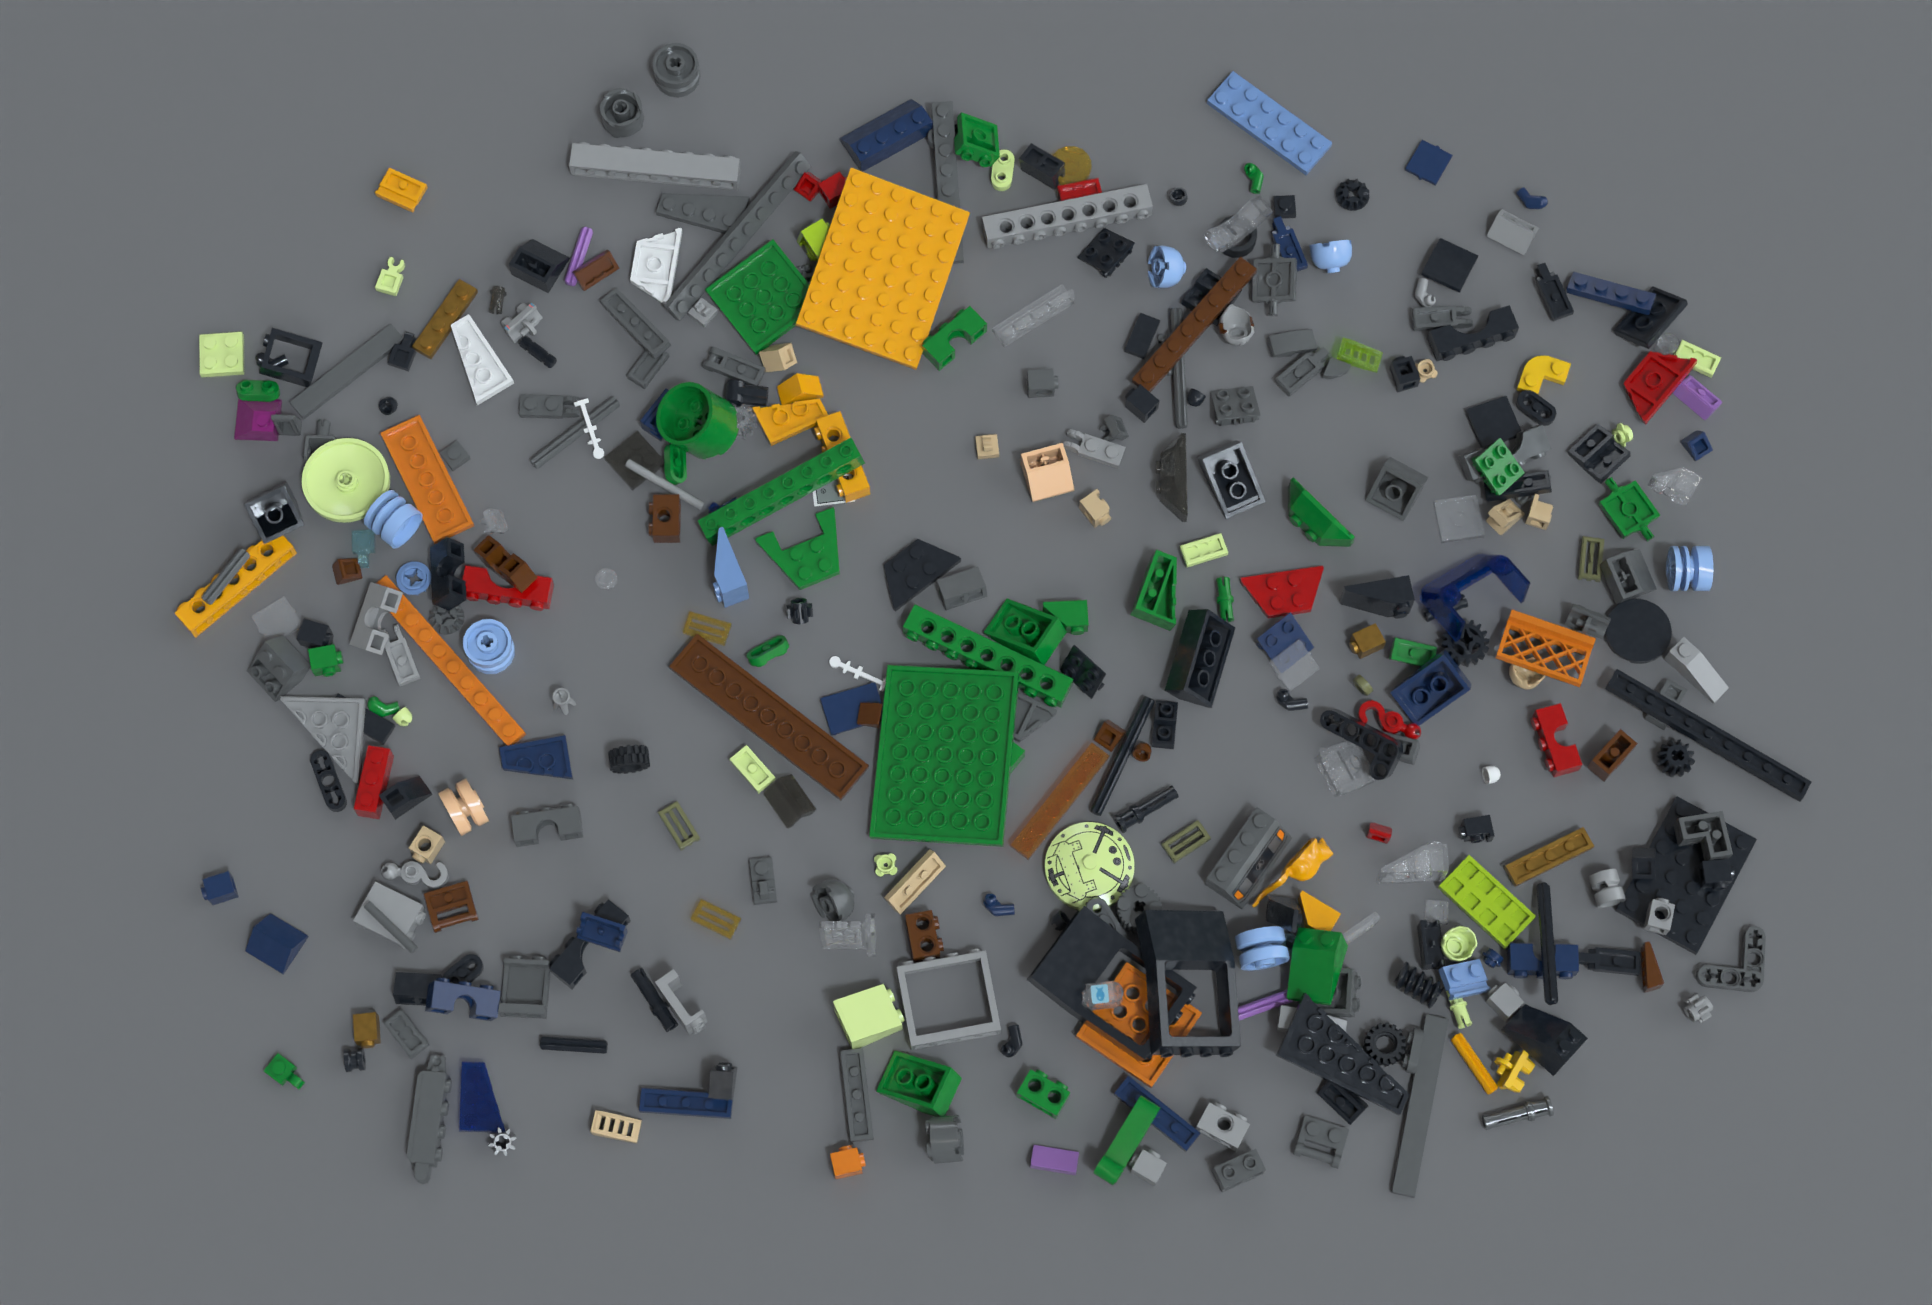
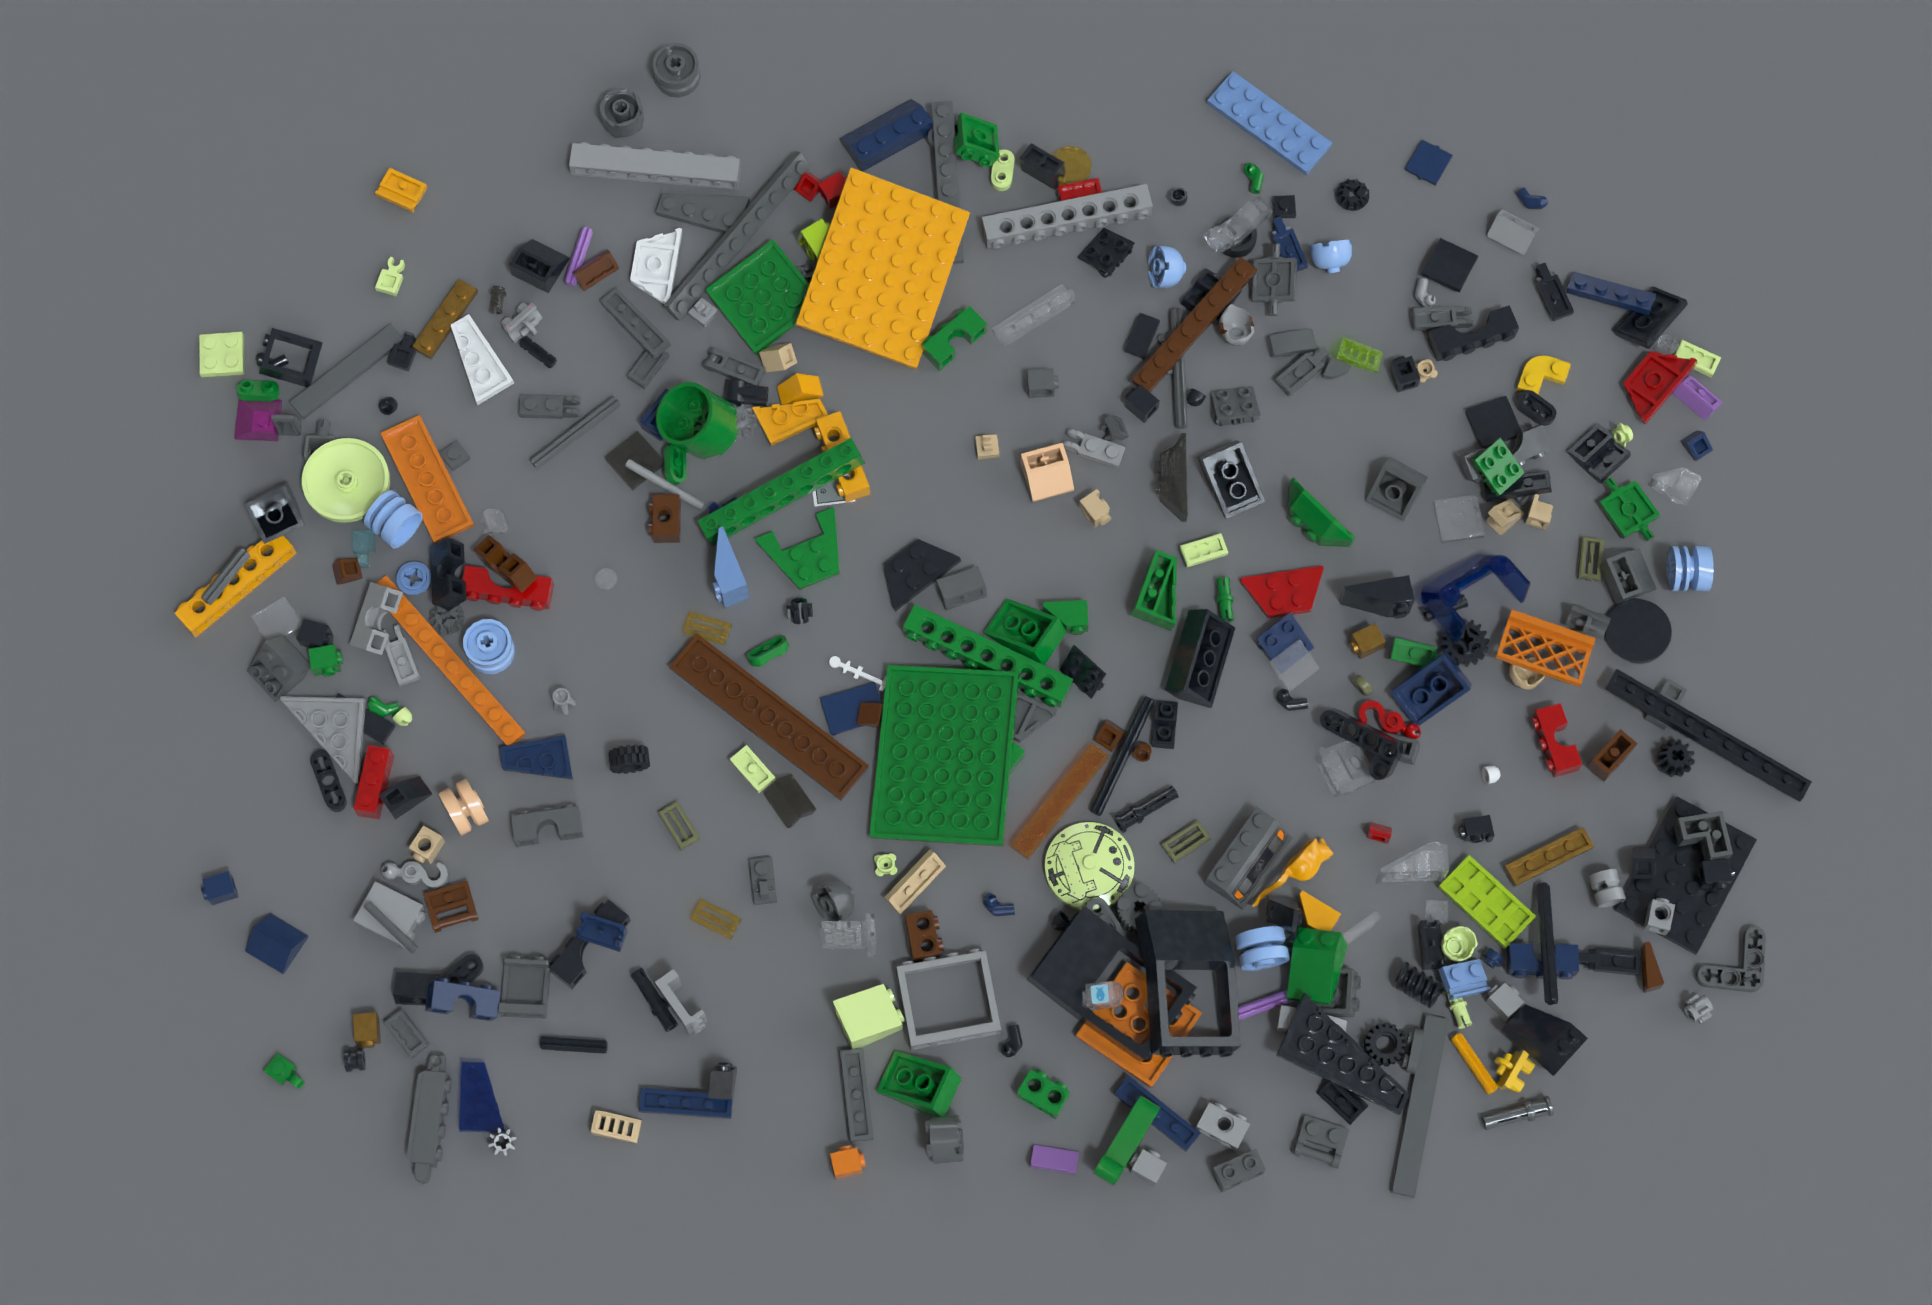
white piece [574,398,604,459] -> none
light grey slope [1664,637,1729,704] -> none

